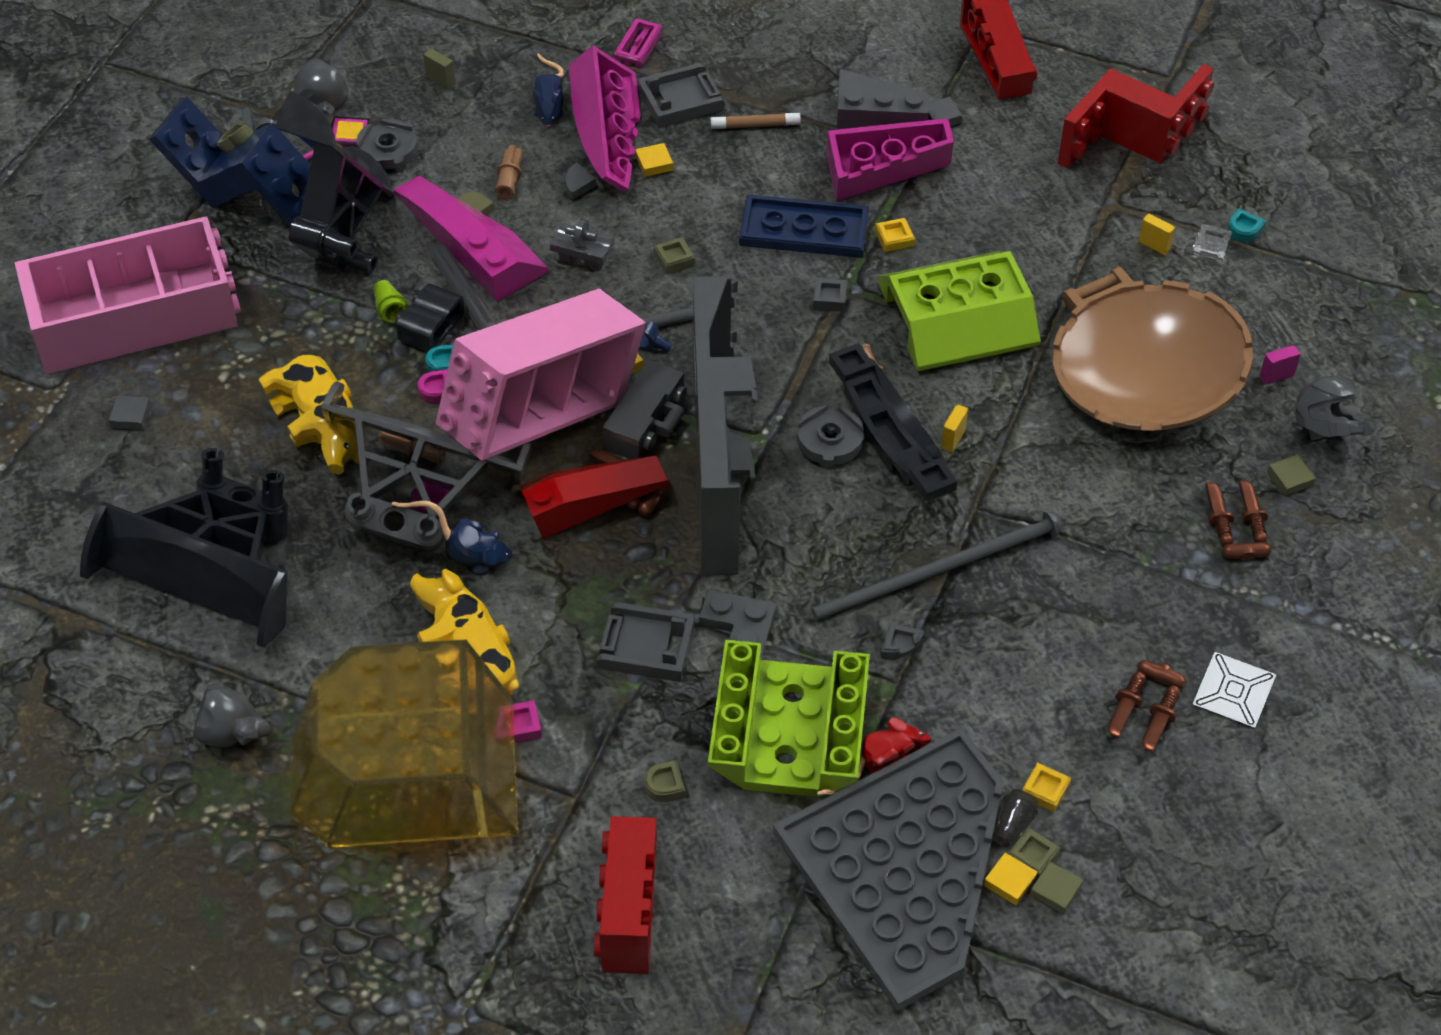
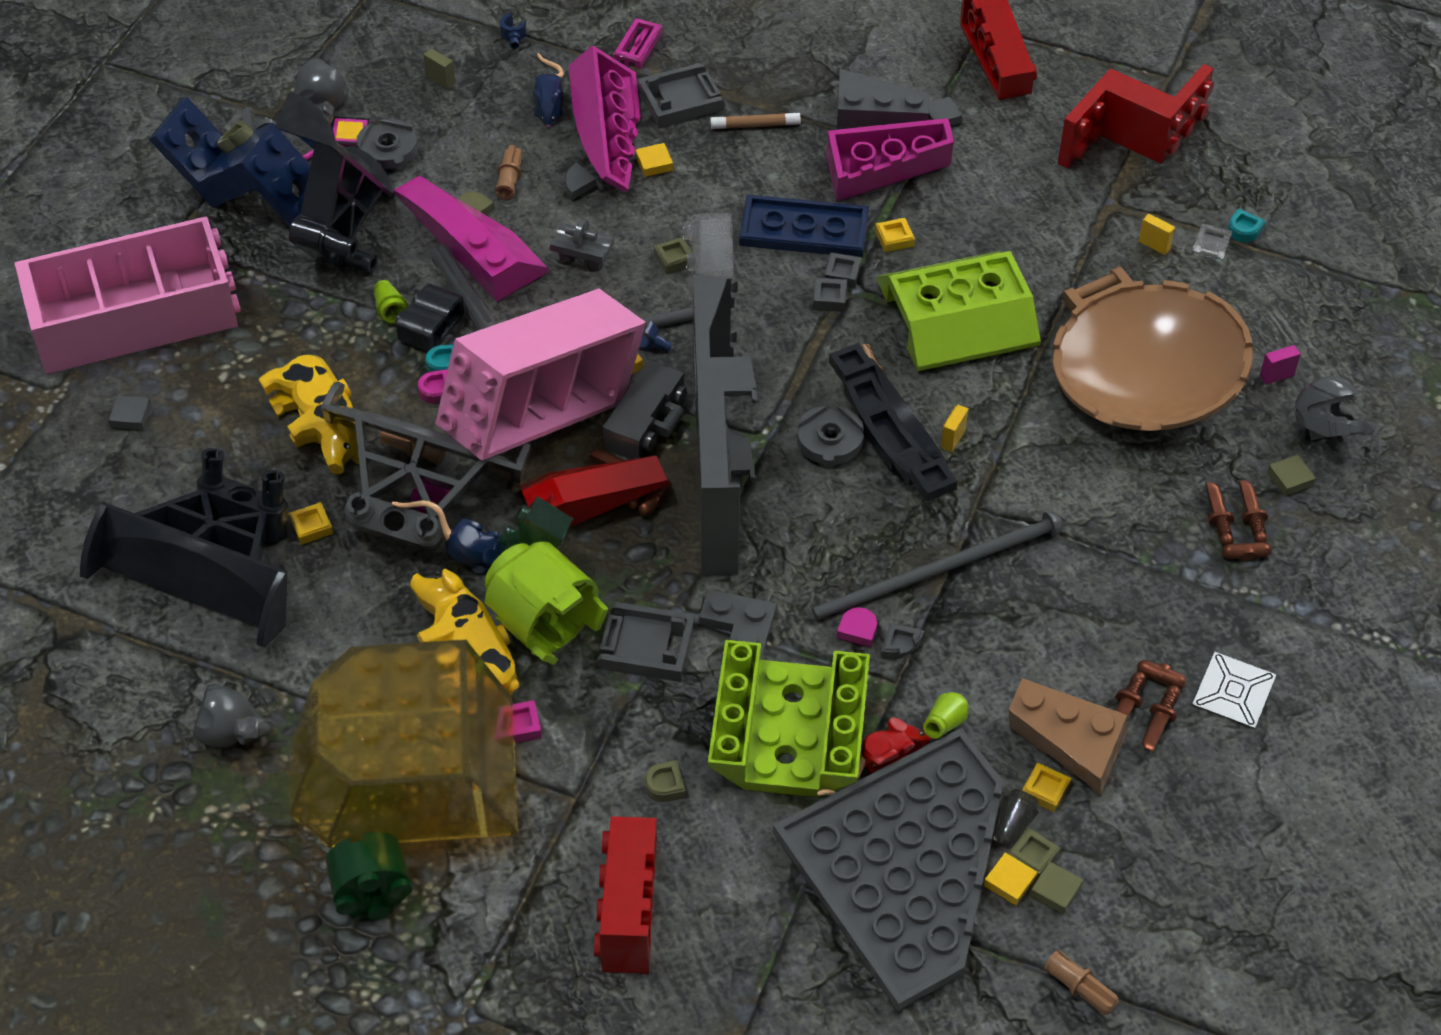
none -> yellow tile [288,502,333,545]
none -> dark green brick [326,832,412,920]
none -> lime piece [485,542,609,665]
none -> clear green brick [496,496,573,559]
none -> dark blue piece [500,13,527,49]
none -> clear brick [683,213,734,277]
none -> dark grey tile [825,253,862,288]
none -> dark pink tile [837,607,877,647]
none -> lime cone [923,692,969,739]
none -> medium nougat wedge [1008,678,1127,797]
none -> medium nougat axle [1044,950,1119,1015]

